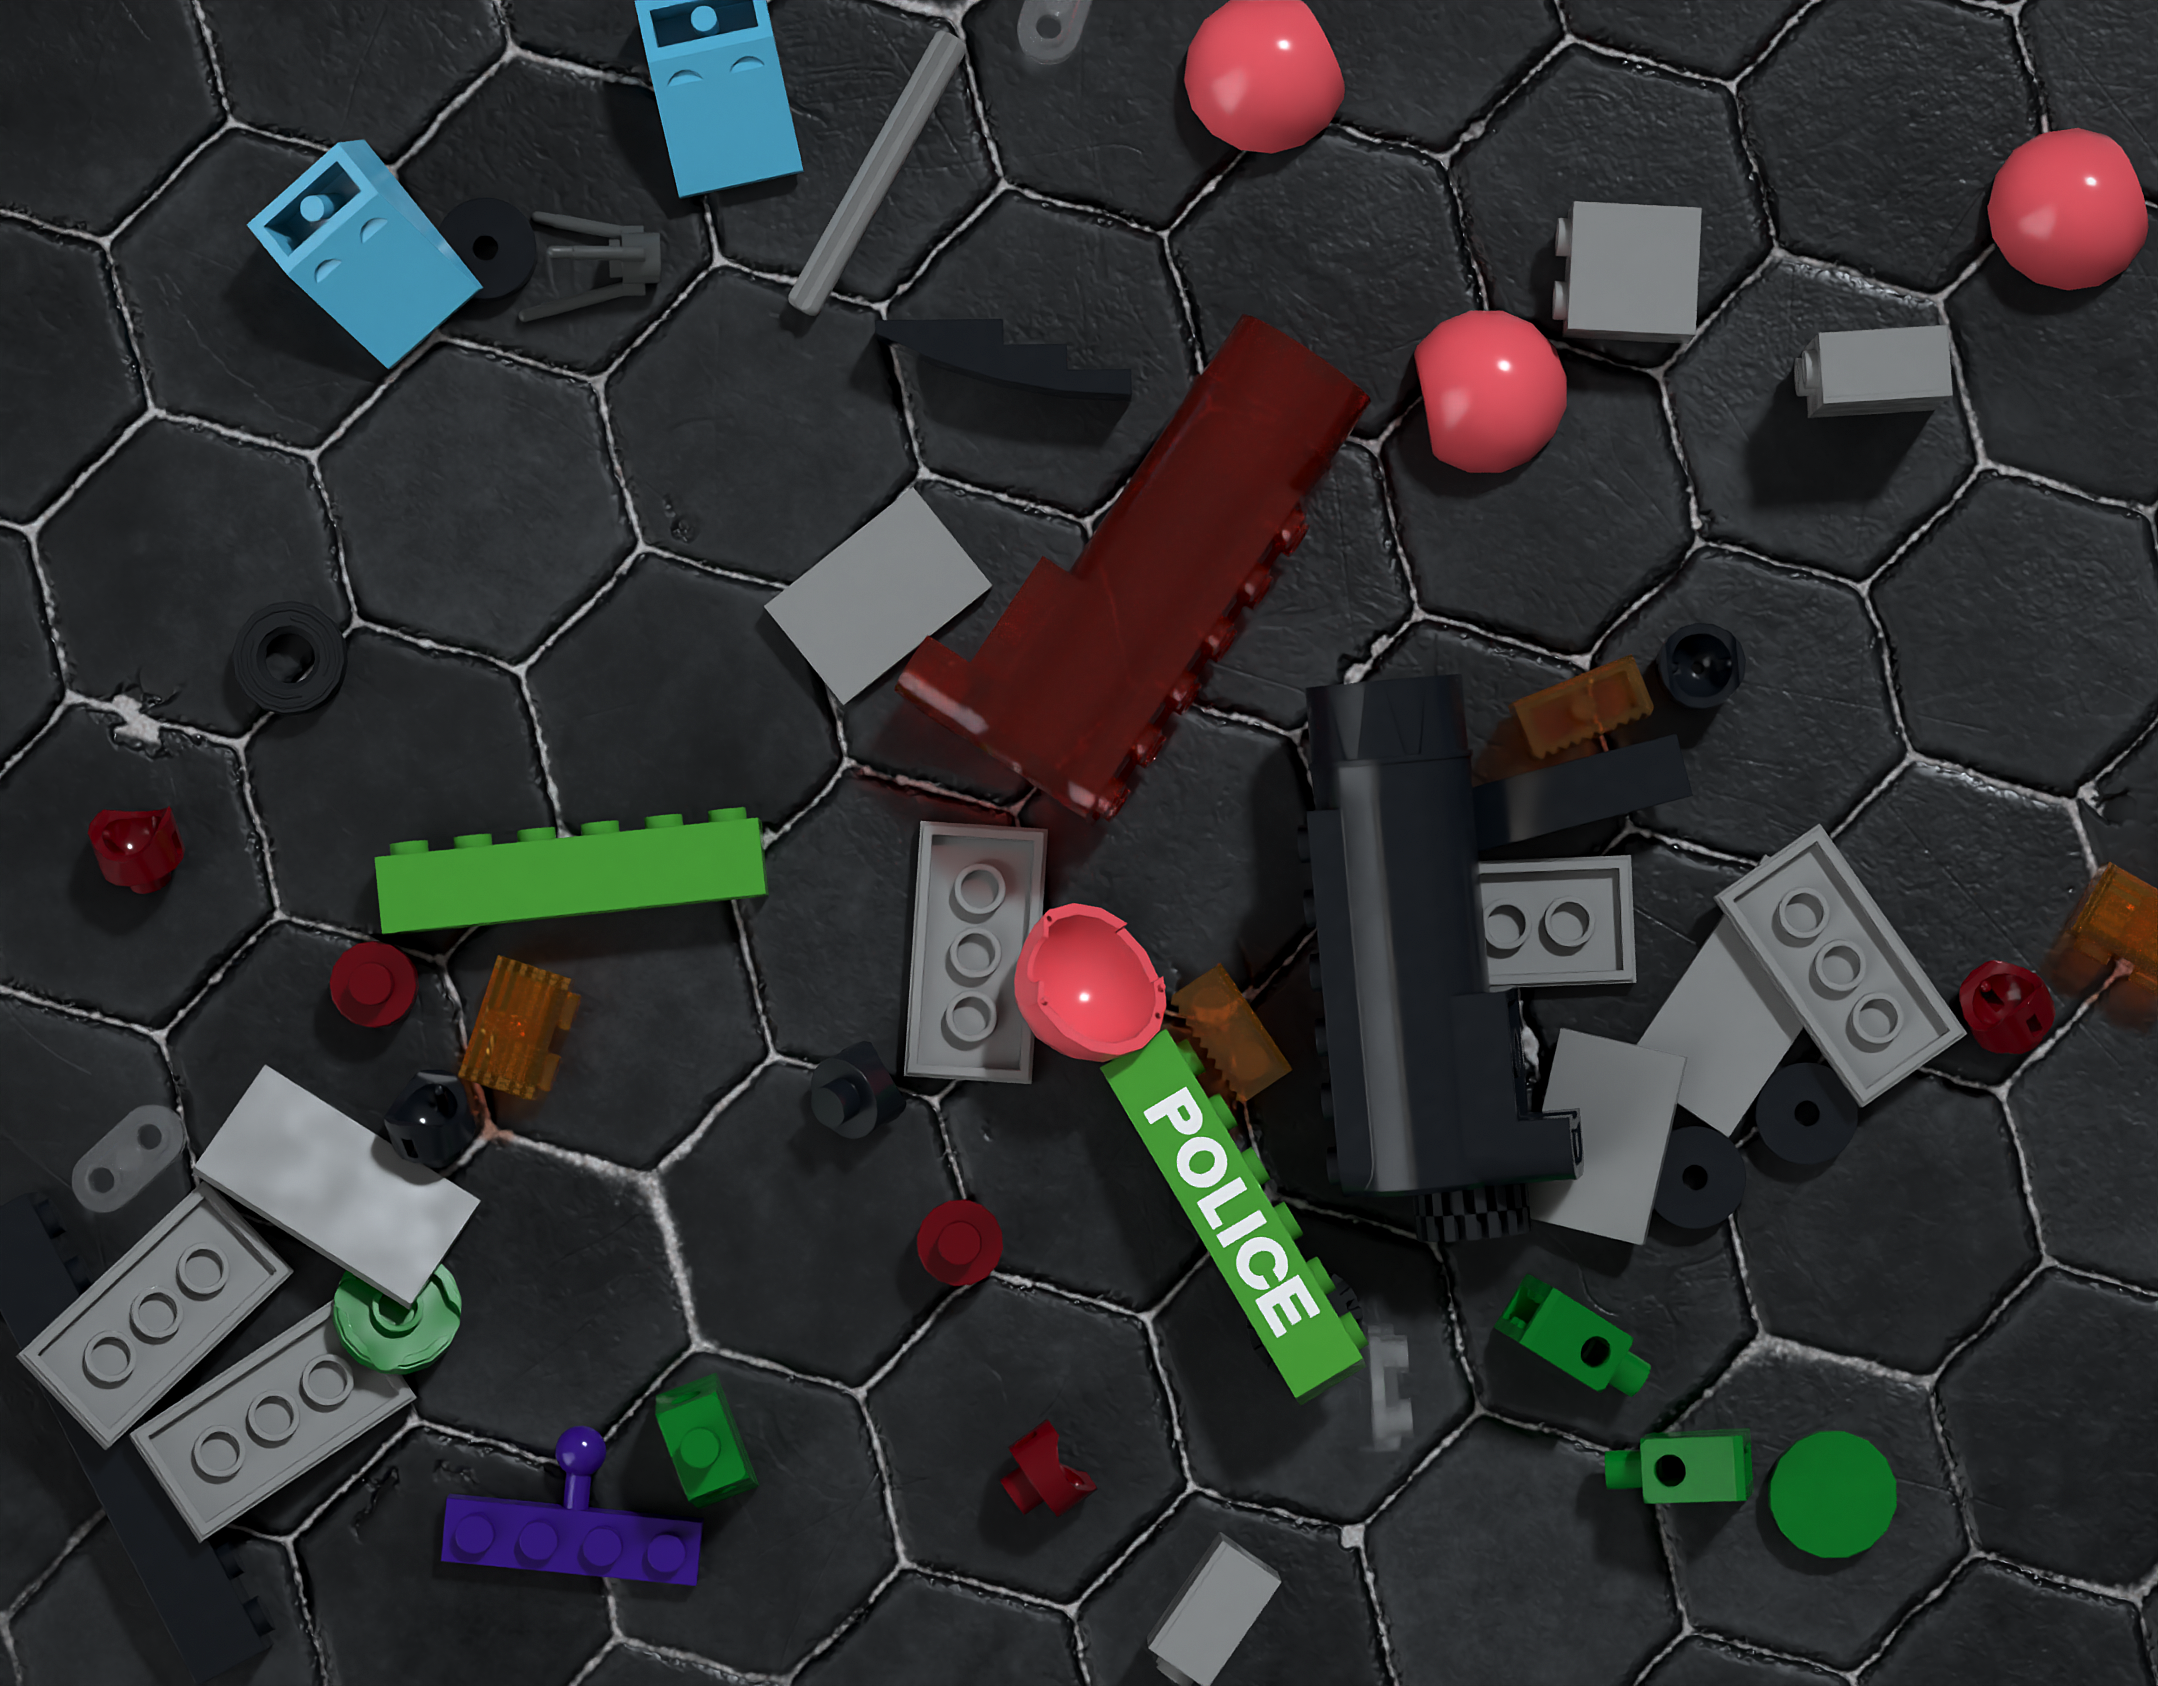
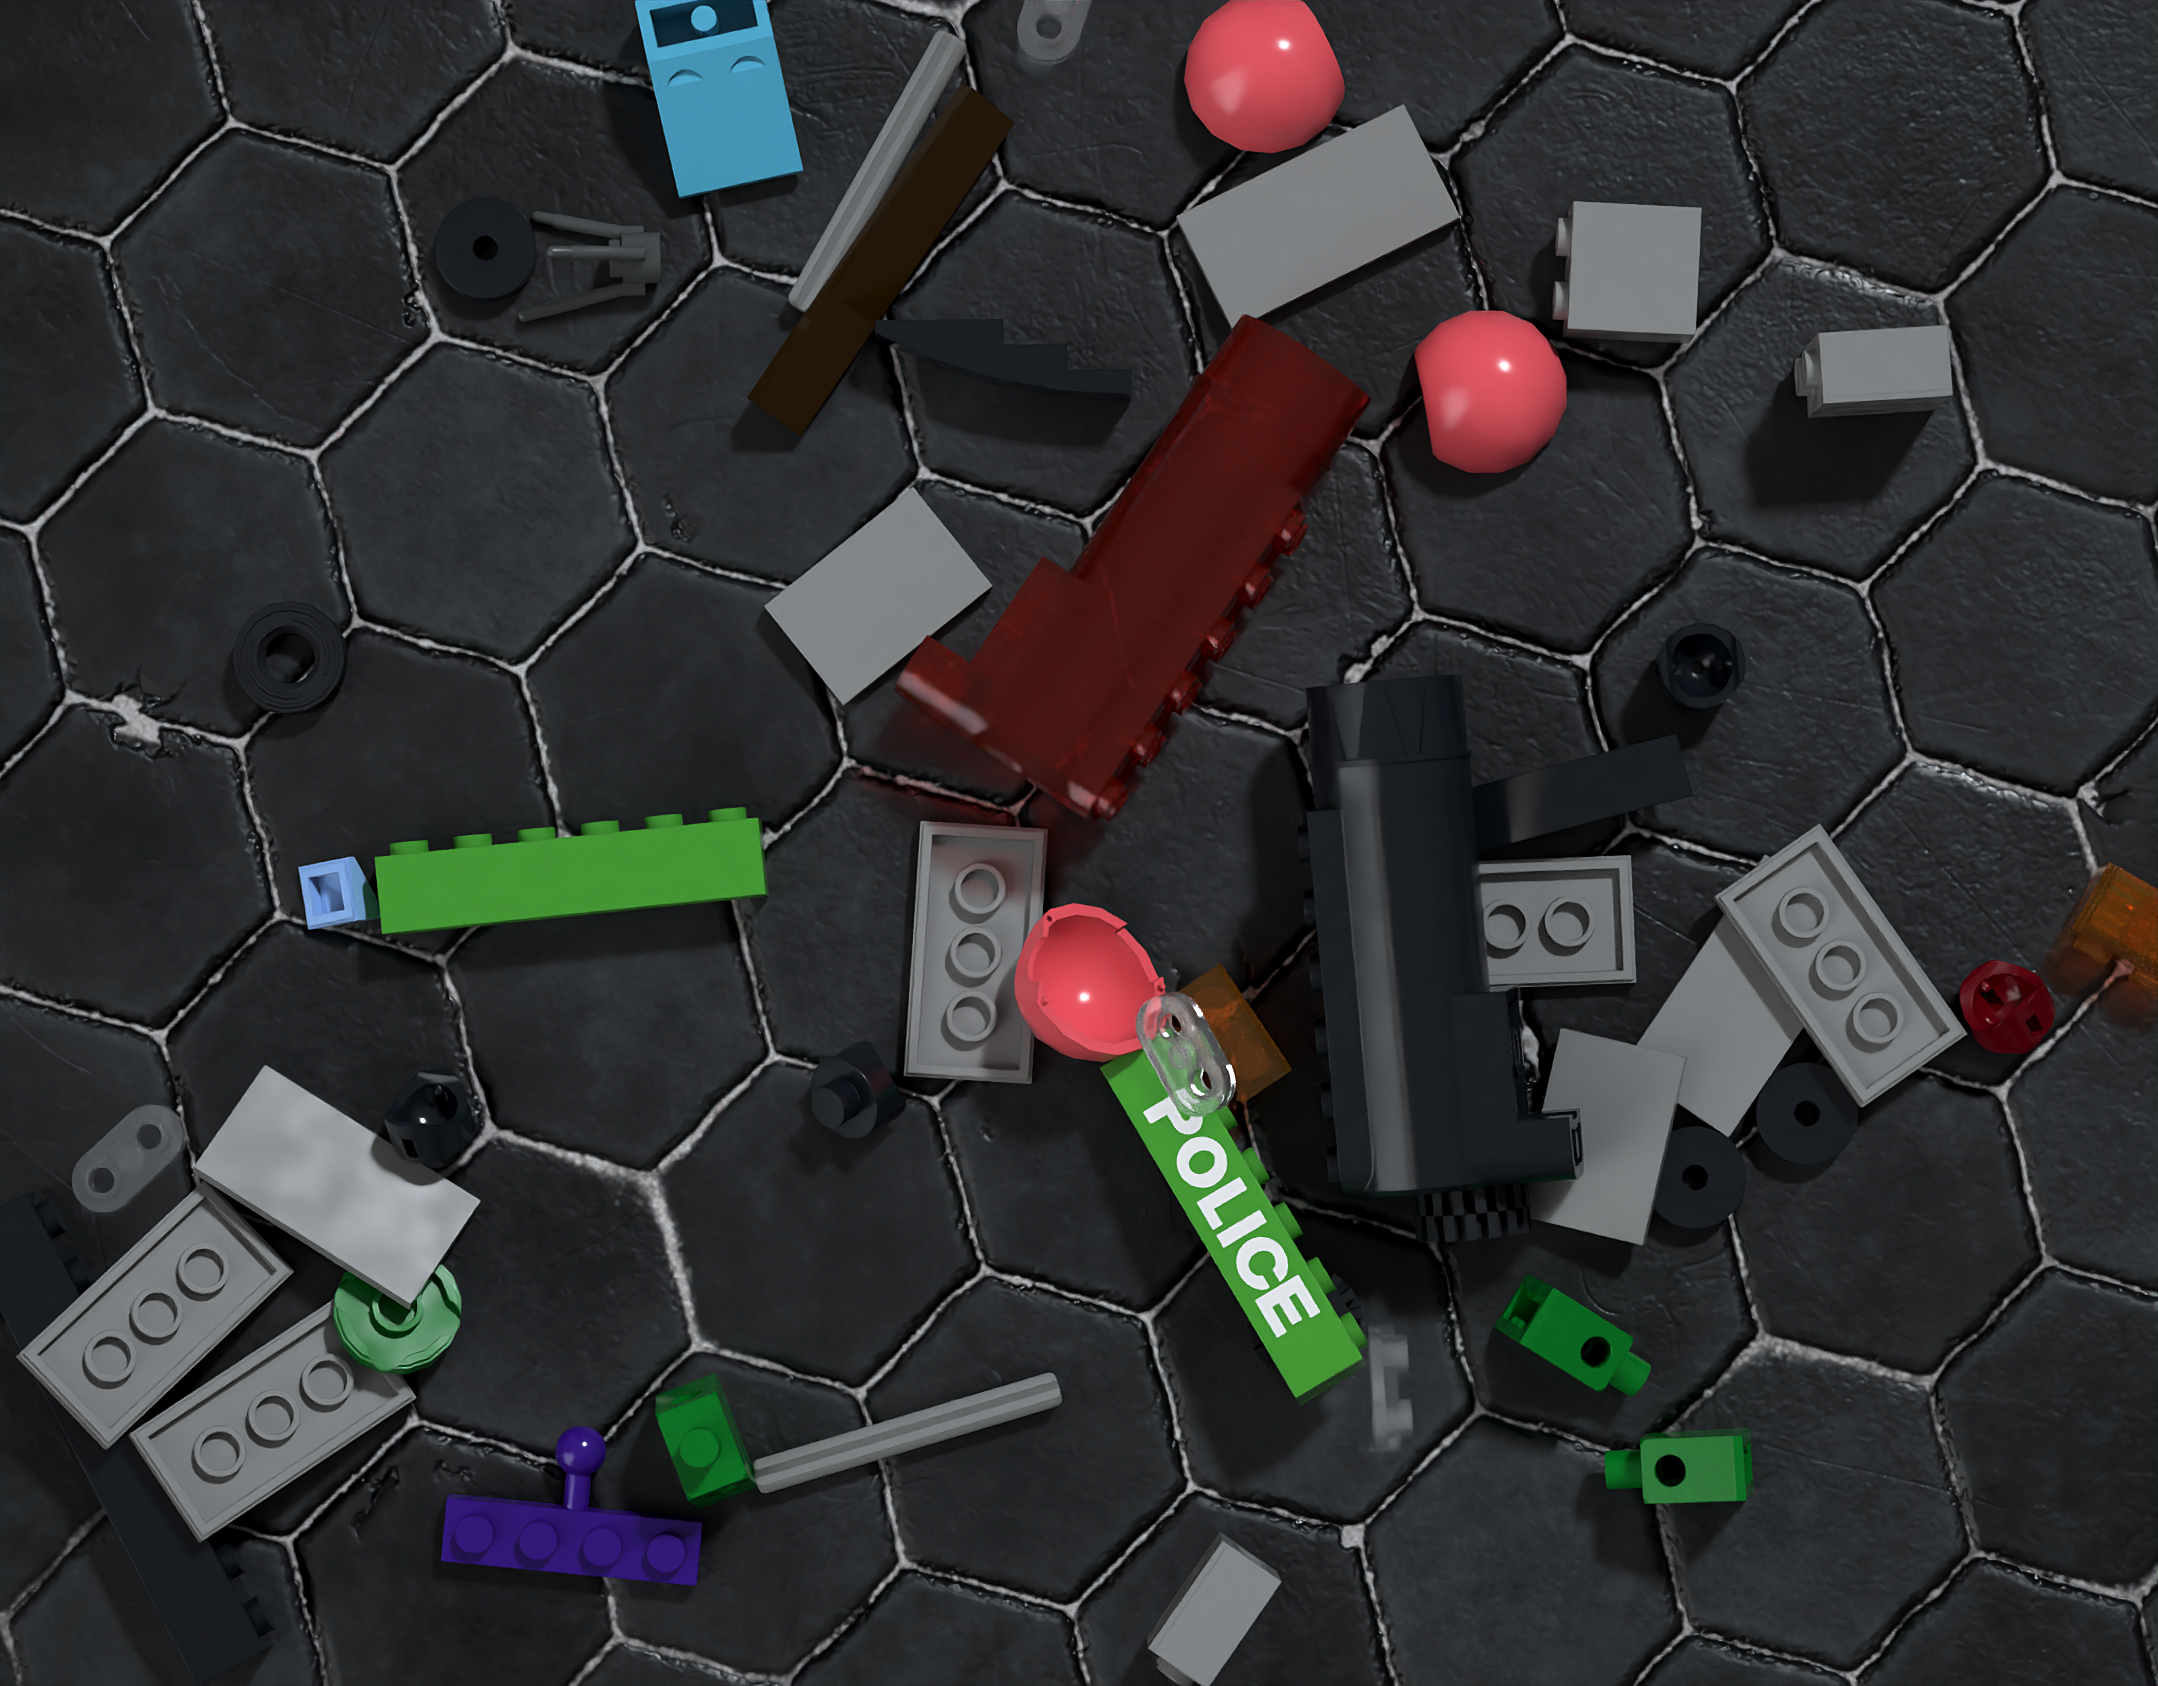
dark red piece [88,806,185,894] -> none
medium azure slope [247,139,483,369] -> none
dark red piece [330,941,419,1028] -> none
clear orange brick [458,955,582,1101] -> none
dark red piece [917,1199,1003,1286] -> none
dark red piece [1000,1419,1098,1518] -> none
clear orange brick [1508,654,1654,763] -> none
green tile [1768,1430,1897,1558] -> none
coral cylinder [1987,128,2149,291] -> none
none -> light blue slope [298,857,380,930]
none -> dark brown tile [747,84,1015,436]
none -> light grey axle [752,1372,1062,1493]
none -> clear plate [1135,992,1235,1117]
none -> light grey tile [1176,104,1460,332]

